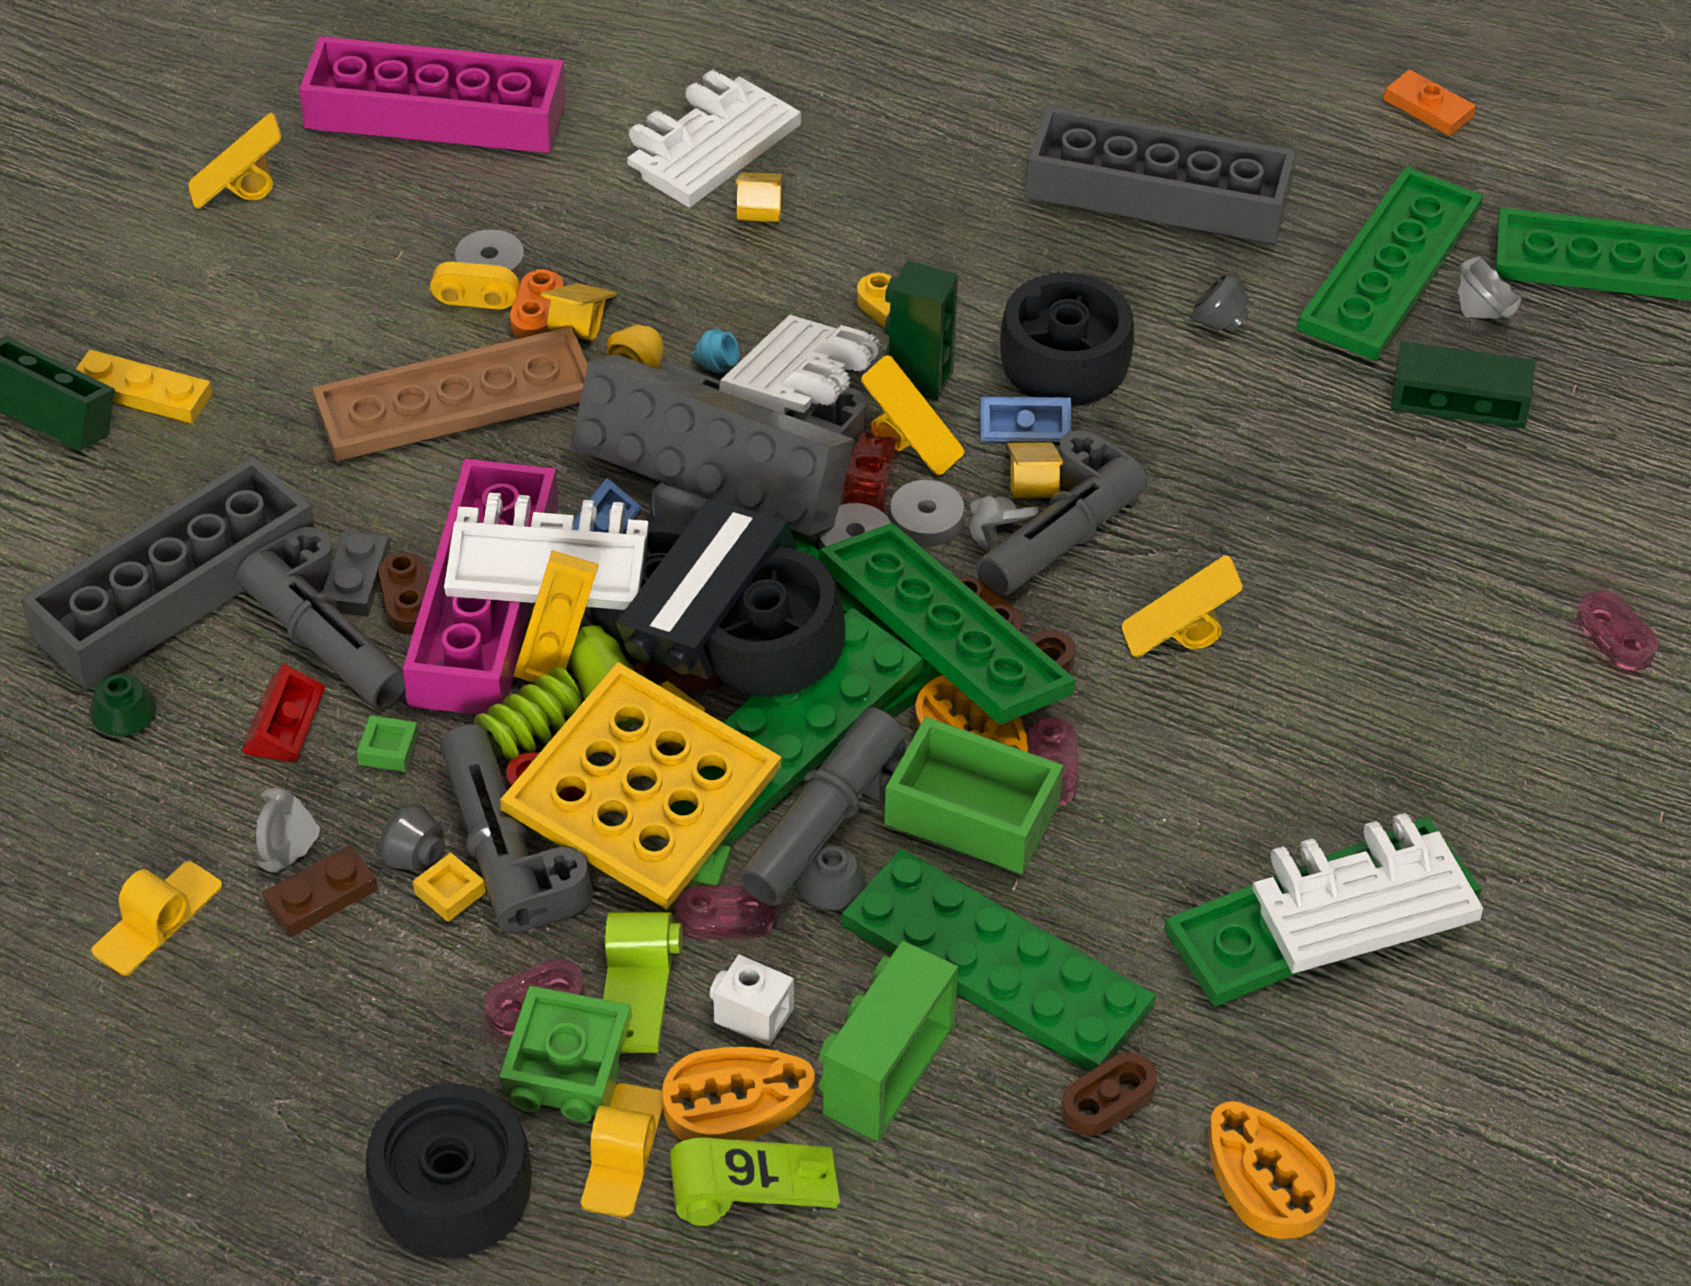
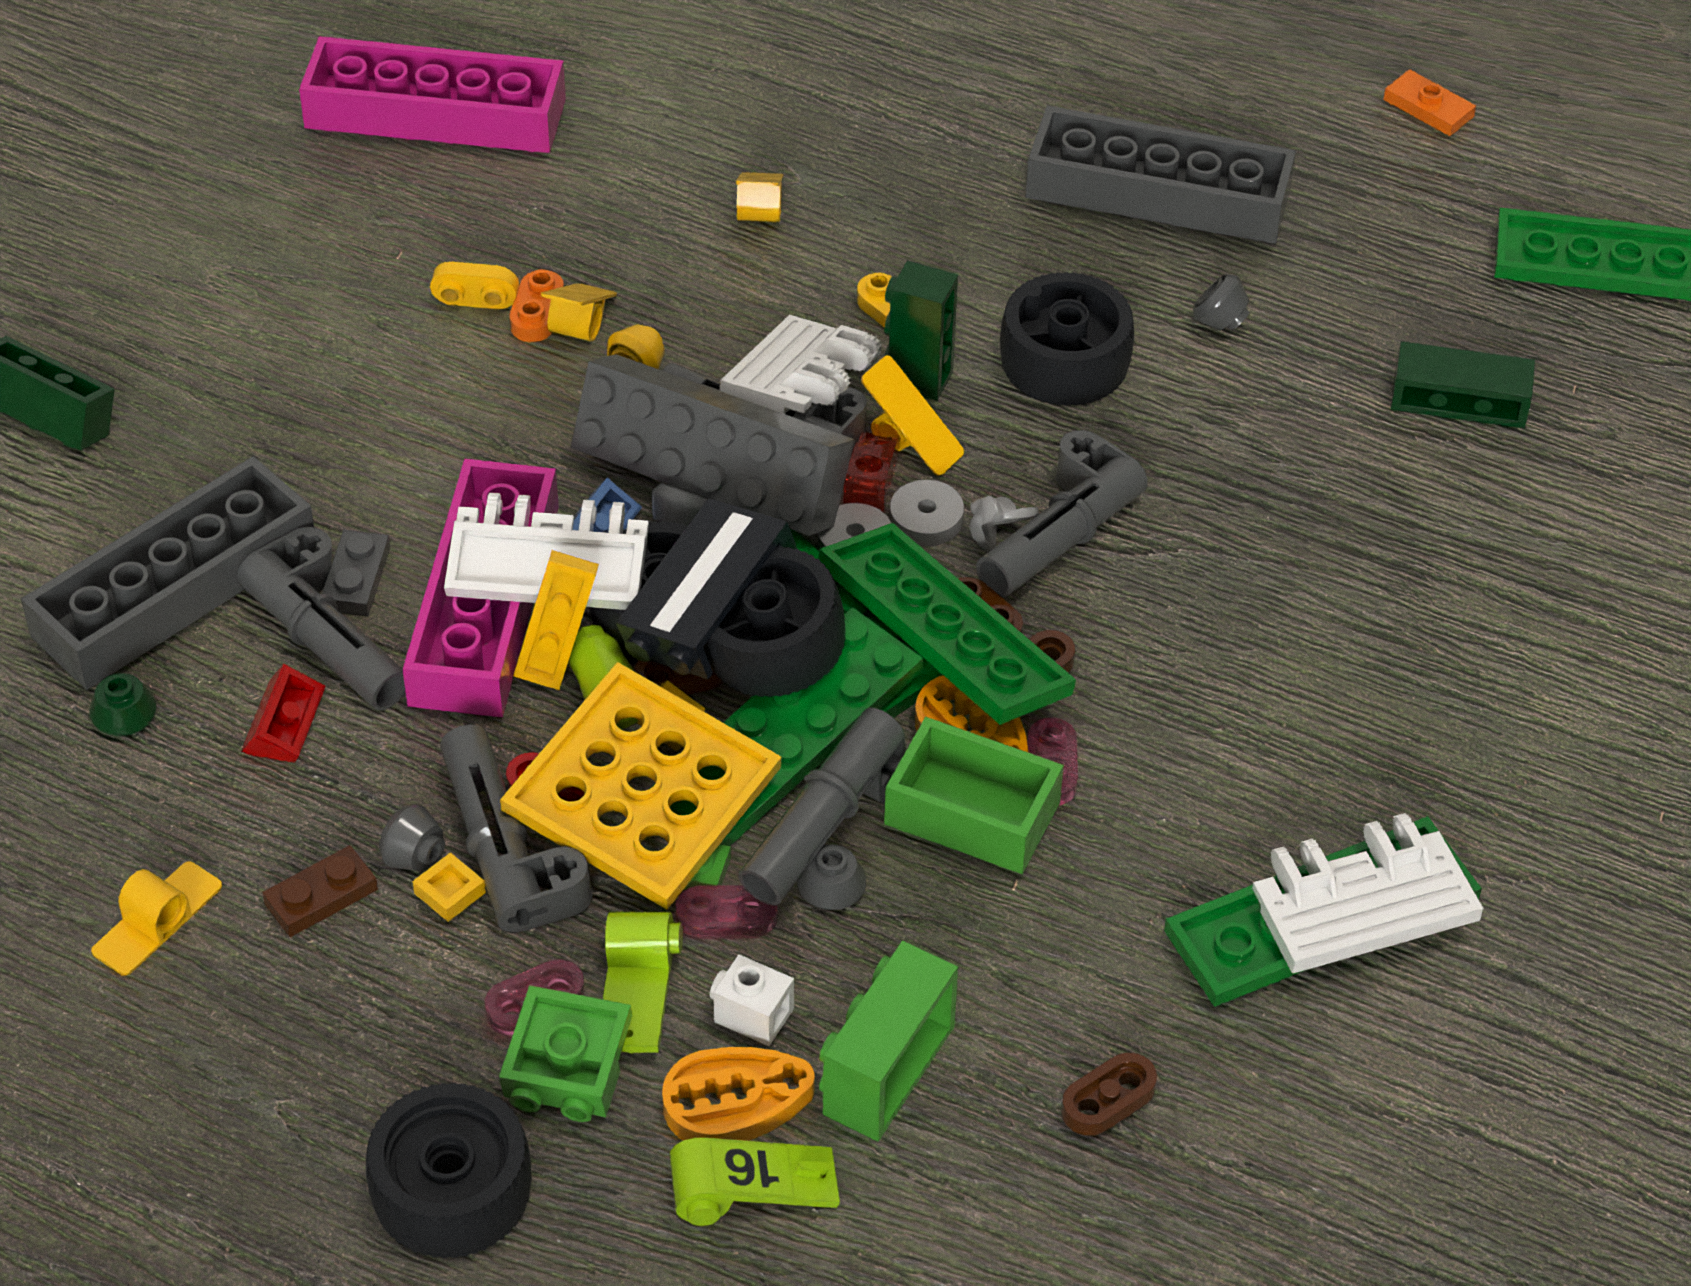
yellow plate [76,349,213,424] -> none
yellow piece [188,113,281,209] -> none
light grey piece [256,788,322,873] -> none
medium nougat plate [312,327,588,461] -> none
bright green plate [356,715,419,772] -> none
reddish brown plate [379,552,429,634] -> none
light grey piece [455,229,525,278] -> none
lime piece [474,667,581,762] -> none
yellow piece [581,1083,663,1218] -> none
white hinge [627,70,801,208] -> none
medium azure plate [692,329,739,374] -> none
green plate [842,848,1156,1072] -> none
medium blue slope [980,397,1071,443] -> none
yellow piece [1008,442,1063,499] -> none
yellow piece [1121,555,1243,657] -> none
light orange piece [1208,1101,1335,1239] -> none
green plate [1297,167,1484,361] -> none
light grey piece [1458,256,1522,319] -> none
clear pink plate [1577,591,1658,670] -> none

